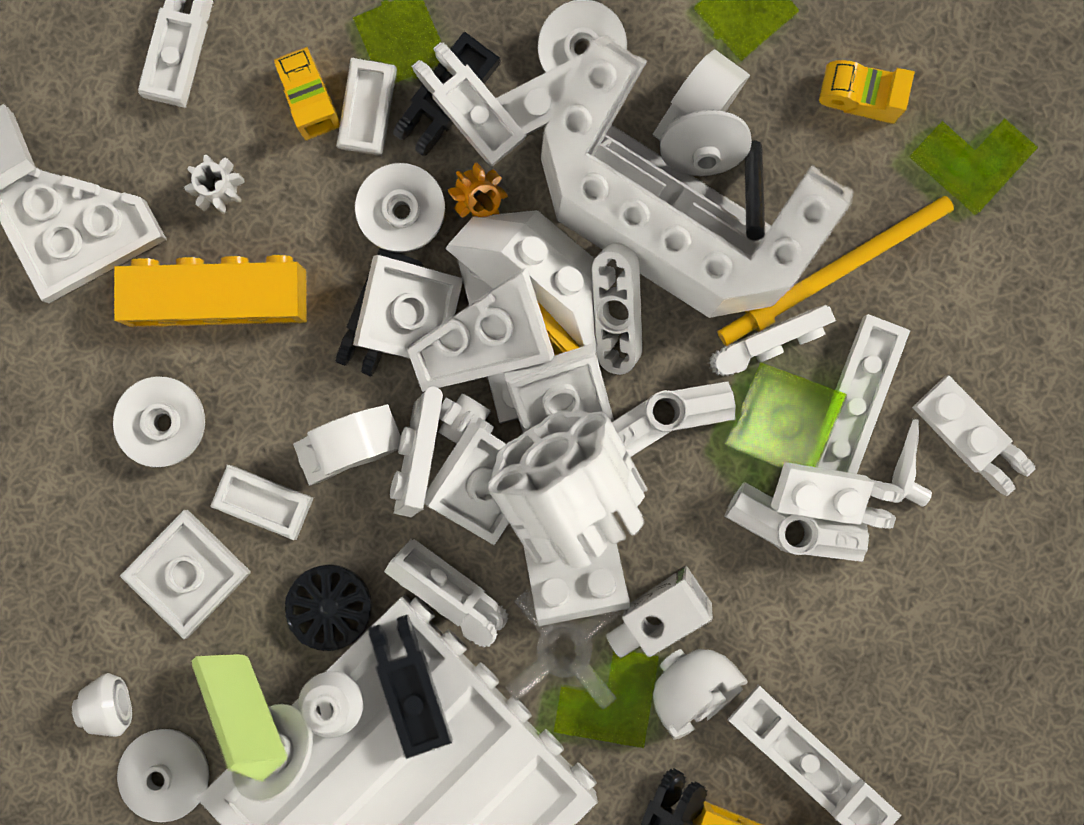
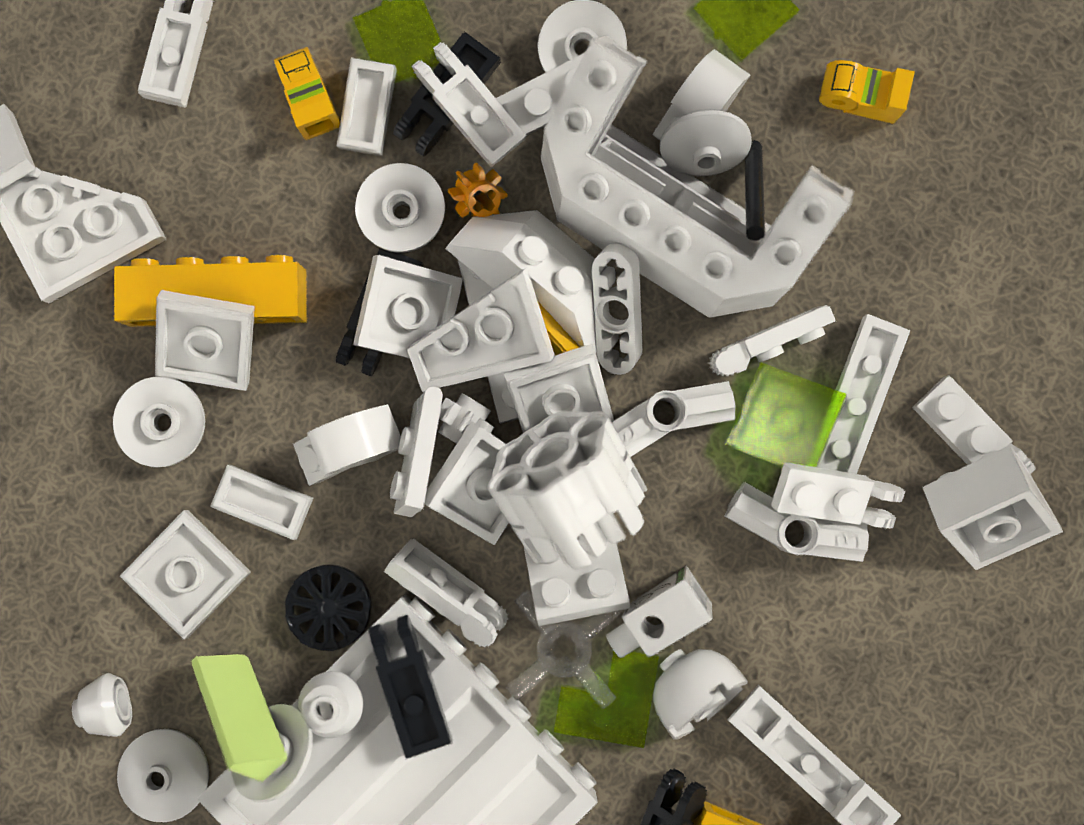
white gear [184,155,245,214] -> none
yellow bar [717,196,954,346] -> none
white bar [892,419,932,507] -> none
clear neon green tile [909,118,1038,215] -> none
none -> white tile [155,290,255,391]
none -> white slope [922,445,1063,570]

